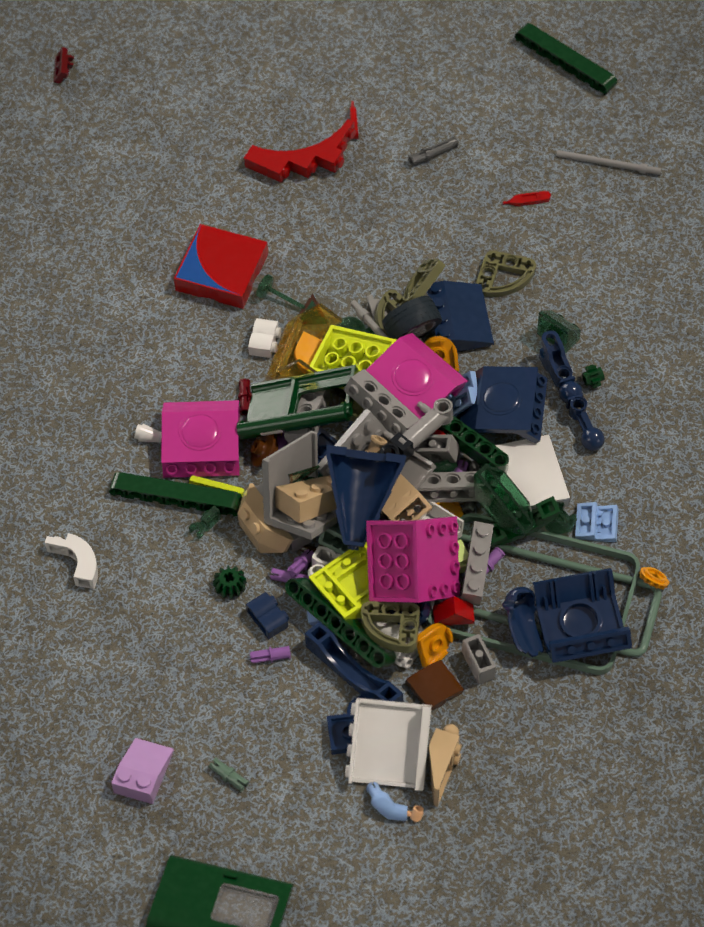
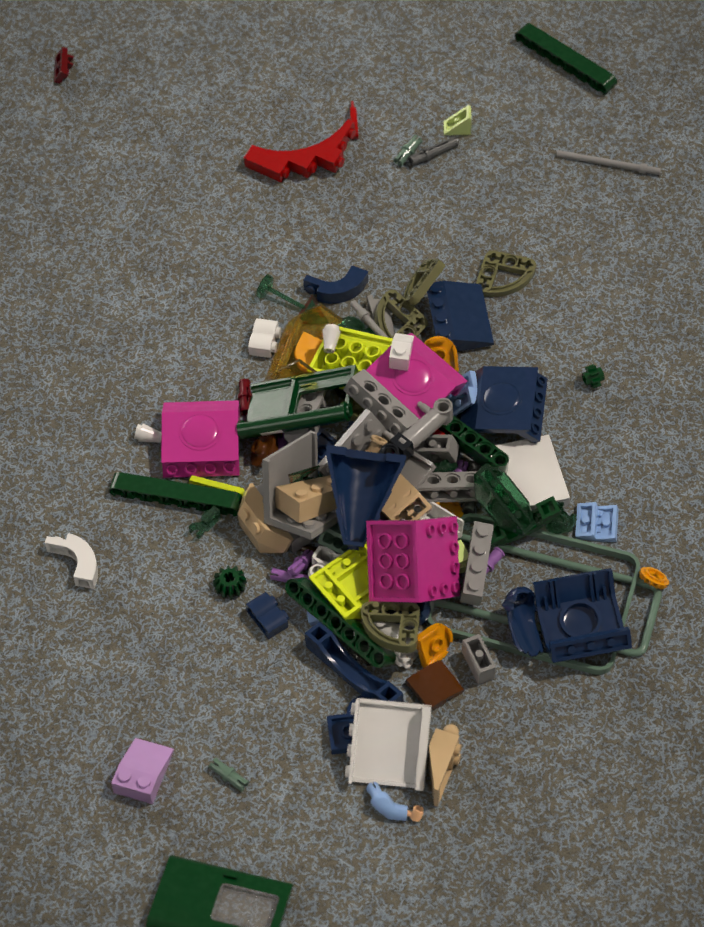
red tile [174,224,268,309] -> none
medium lavender axle [250,646,291,664] -> none
black wheel [382,295,442,339] -> none
red slope [433,596,475,626] -> none
red piece [502,191,551,206] -> none
clear green slope [537,310,581,353] -> none
dark blue piece [539,331,605,451] -> none
none -> dark blue arch [303,265,368,304]
none -> white cone [322,324,341,353]
none -> white slope [389,333,414,371]
none -> sand green pin [393,135,422,167]
none -> yellowish green slope [444,105,471,135]

